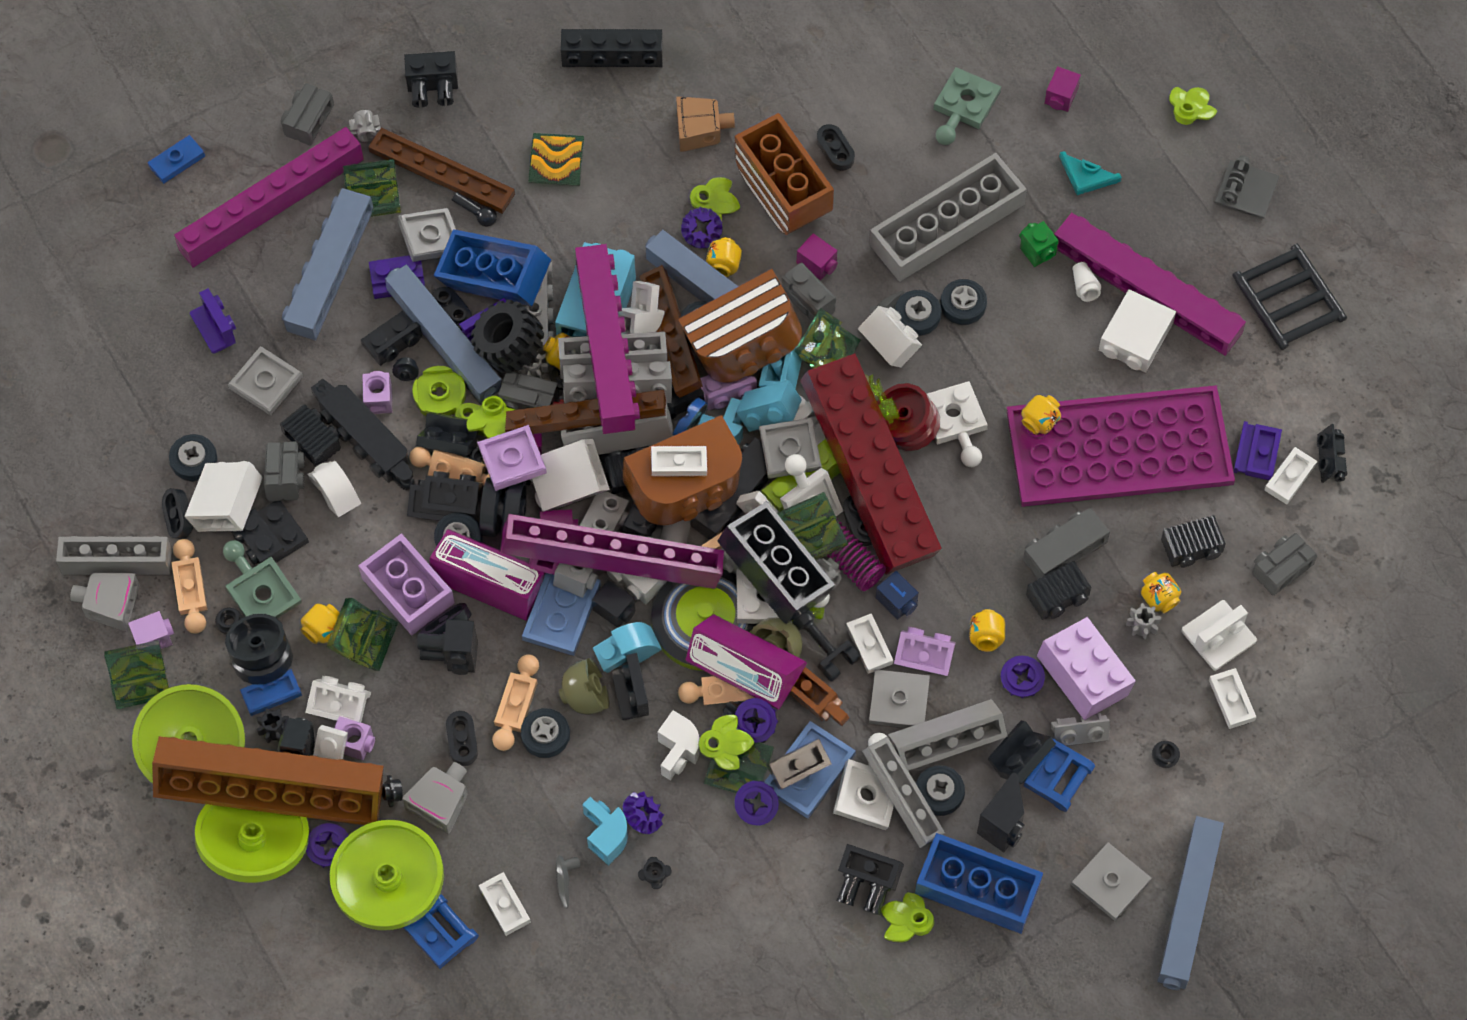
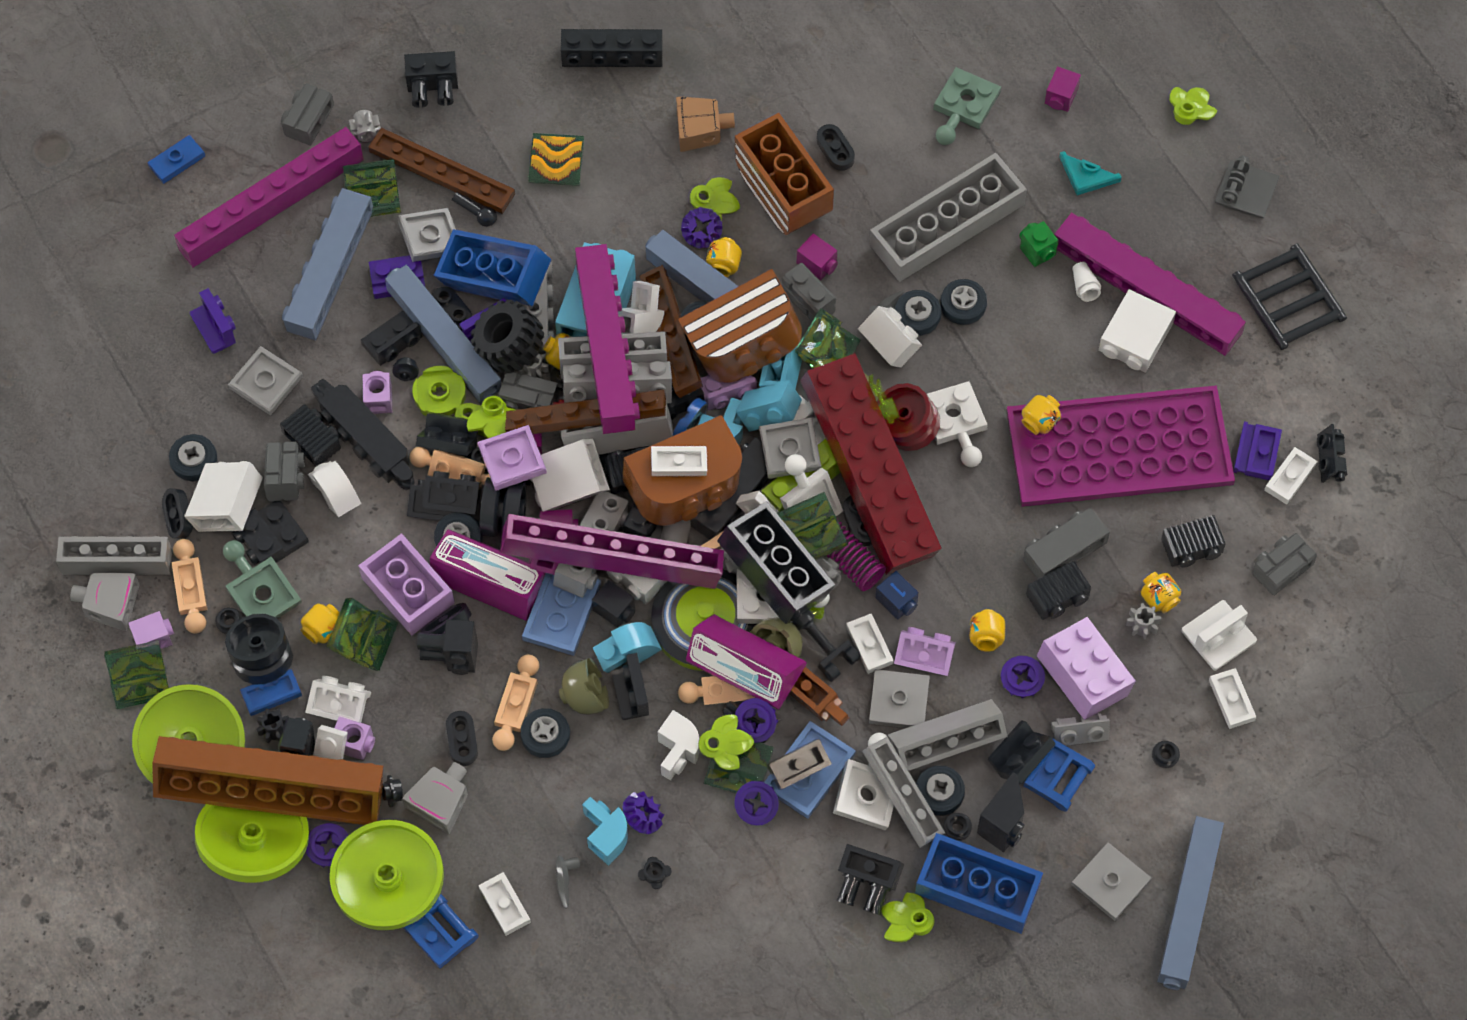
none -> black plate [944,813,972,841]

